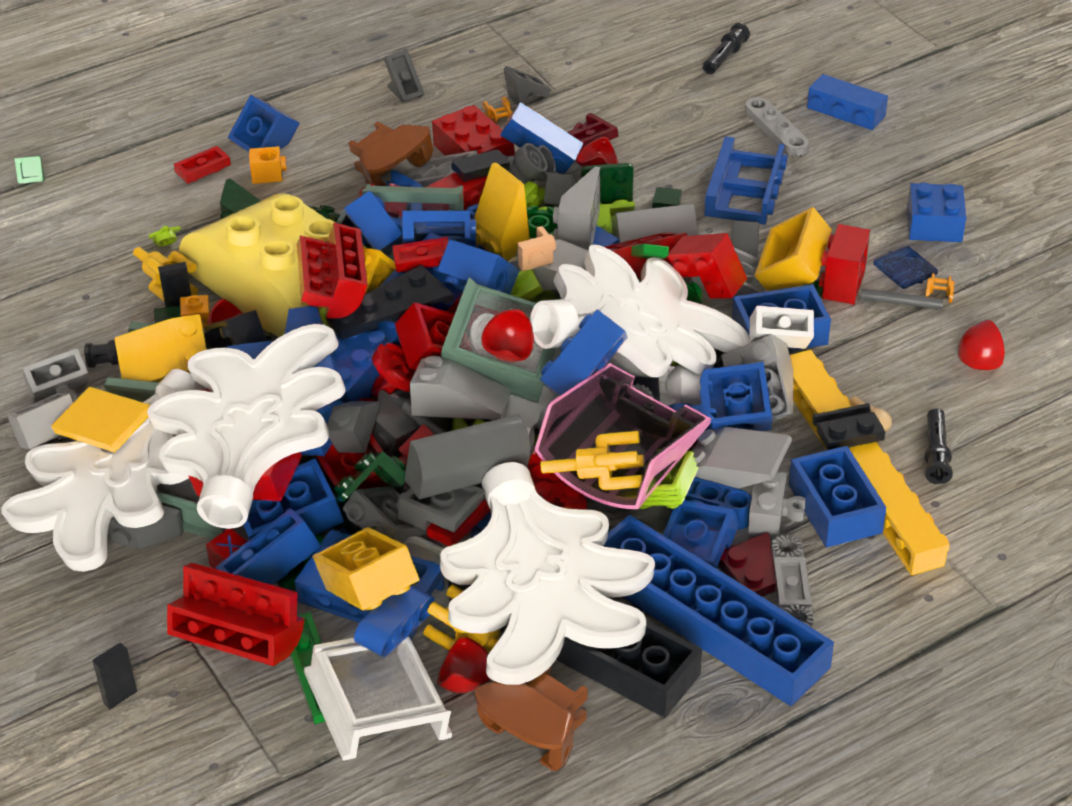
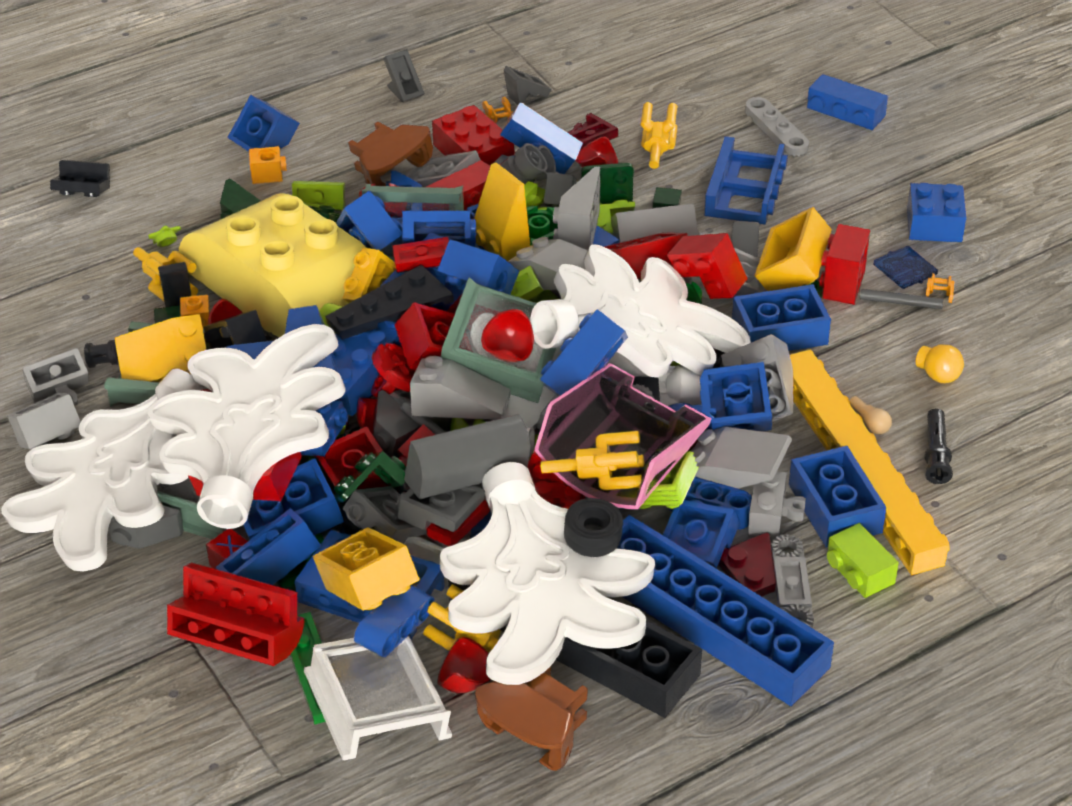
tile [14,155,45,184] -> none
yellow tile [51,387,150,453] -> none
black tile [92,642,137,710] -> none
red plate [174,146,231,184] -> none
red brick [297,222,368,319] -> none
dark grey slope [327,401,381,453] -> none
black tile [451,149,510,182] -> none
light nougat bracket [518,226,556,272] -> none
green tile [631,244,669,259] -> none
black pin [703,23,750,74] -> none
white brick [749,306,814,349] -> none
black plate [812,403,886,450] -> none
red helmet [958,320,1005,370] -> none
none -> black bracket [50,160,110,197]
none -> lime tile [292,181,345,210]
none -> black tyre [564,498,623,557]
none -> yellow plant [640,102,678,169]
none -> lime brick [827,523,899,598]
none -> yellow piece [916,344,964,383]

